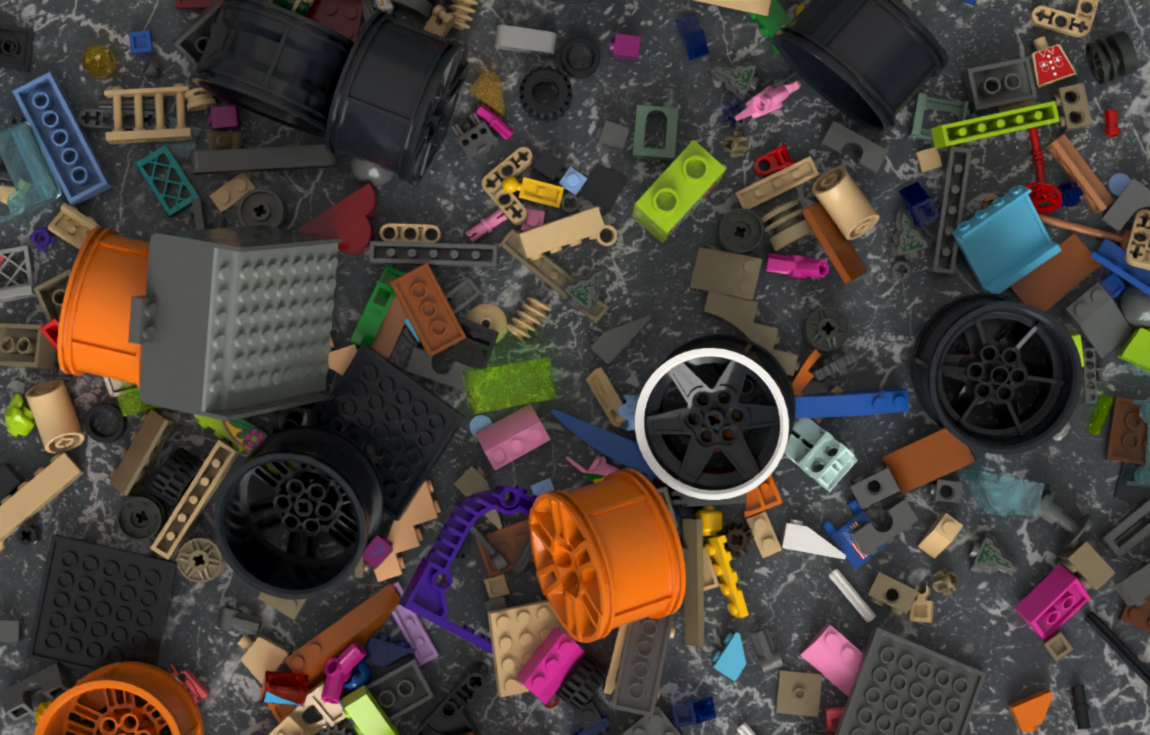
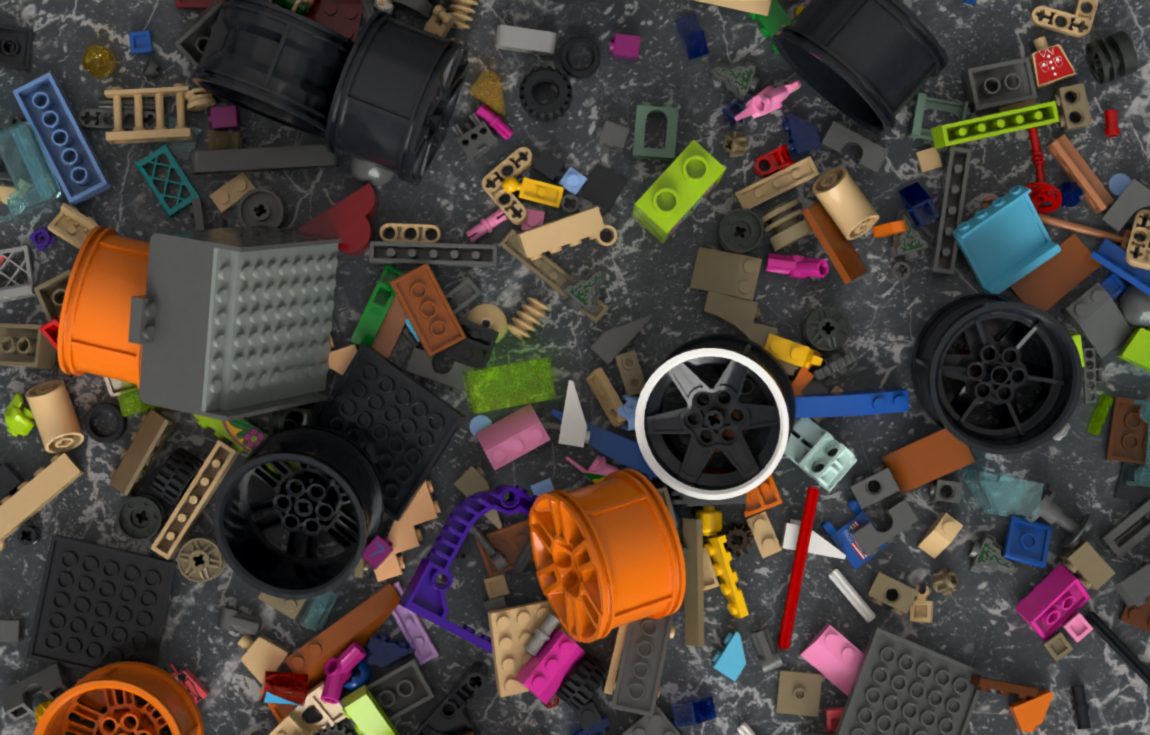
none -> clear light blue panel [299,590,339,633]
none -> light grey pin [525,613,560,657]
none -> white slope [558,380,591,448]
none -> dark tan bracket [615,350,646,396]
none -> yellow hinge [764,333,823,368]
none -> red axle [777,486,820,650]
none -> clear blue slope [782,113,822,157]
none -> orange beam [872,220,907,238]
none -> reddish brown plate [970,675,1038,699]
none -> blue plate [1003,516,1052,568]
none -> bright pink plate [1062,612,1094,643]

